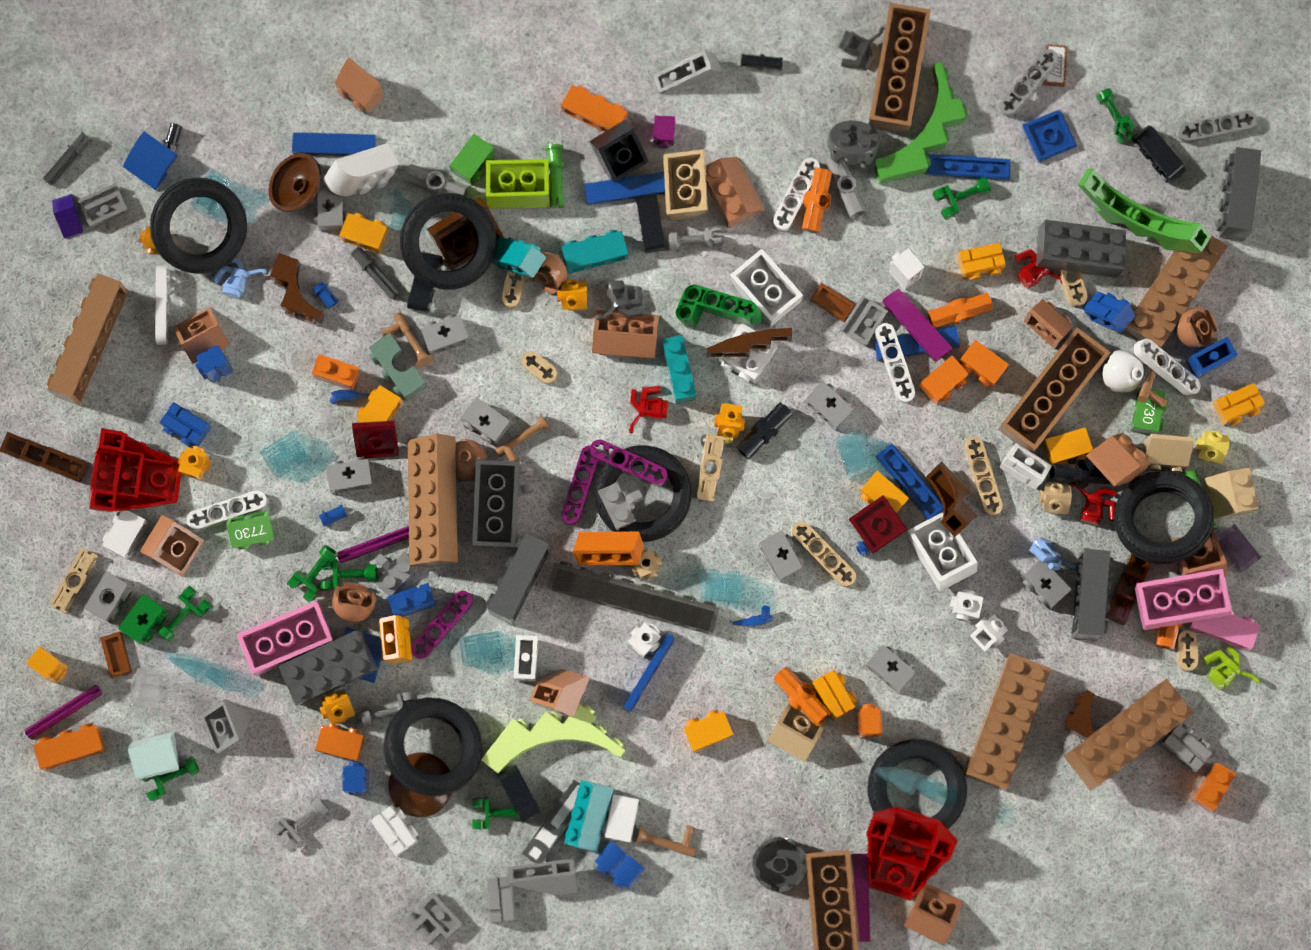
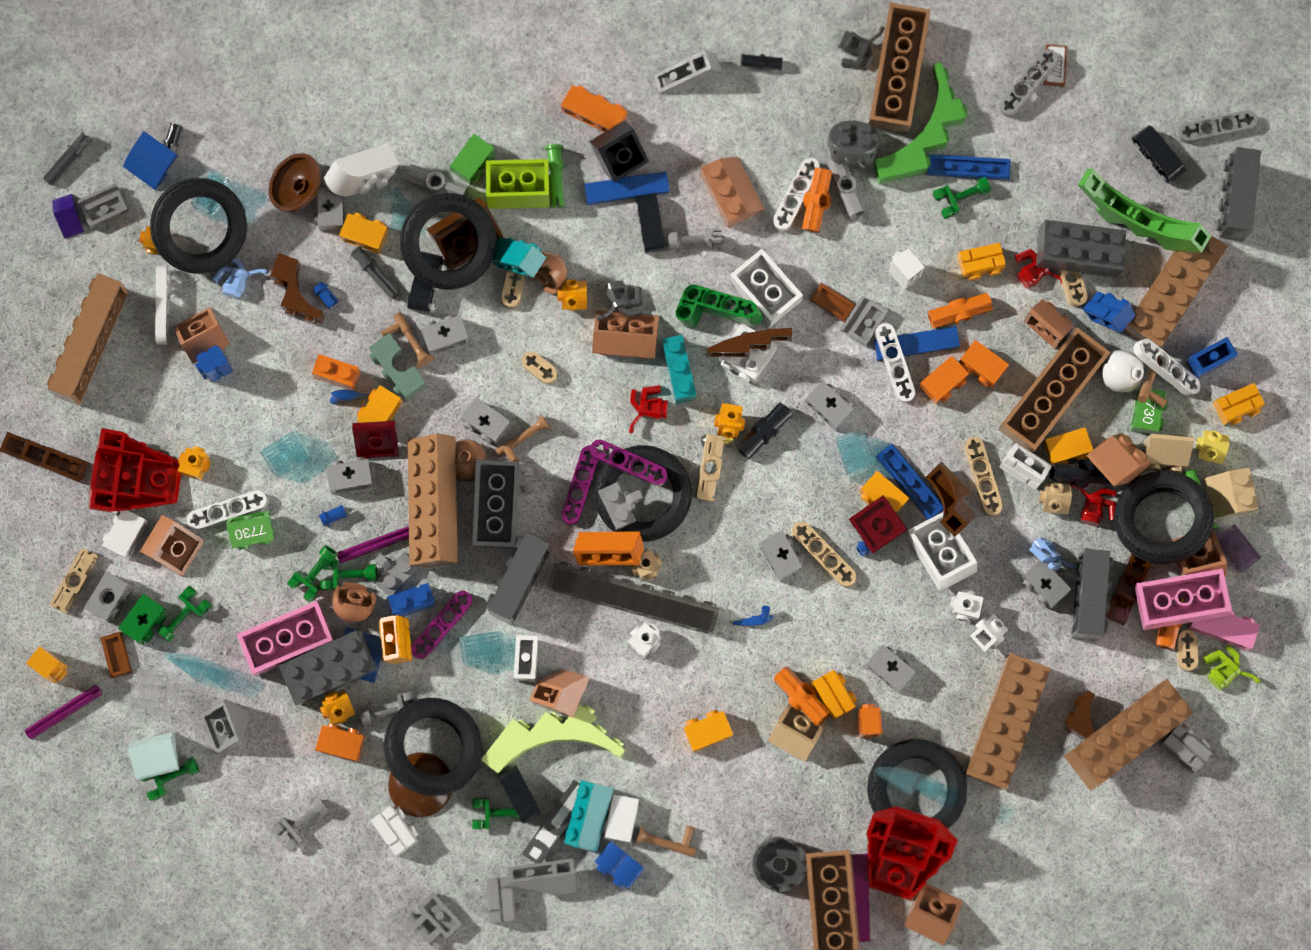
orange brick [33,723,106,771] -> none
blue brick [160,402,212,448] -> none
blue tile [292,132,376,156] -> none
nougat slope [335,57,384,114] -> none
blue brick [342,762,369,795] -> none
teal brick [561,230,628,274] -> none
blue tile [623,634,675,712] -> none
magenta brick [653,115,675,149] -> none
tan slope [663,149,708,221] -> none
clear light blue brick [700,569,745,603] -> none
magenta tile [882,288,952,363] -> none
blue tile [1022,109,1077,163] -> none
green bar [1096,88,1134,144] -> none
nougat cylinder [1177,306,1217,349] -> none
orange brick [1191,762,1236,812] -> none

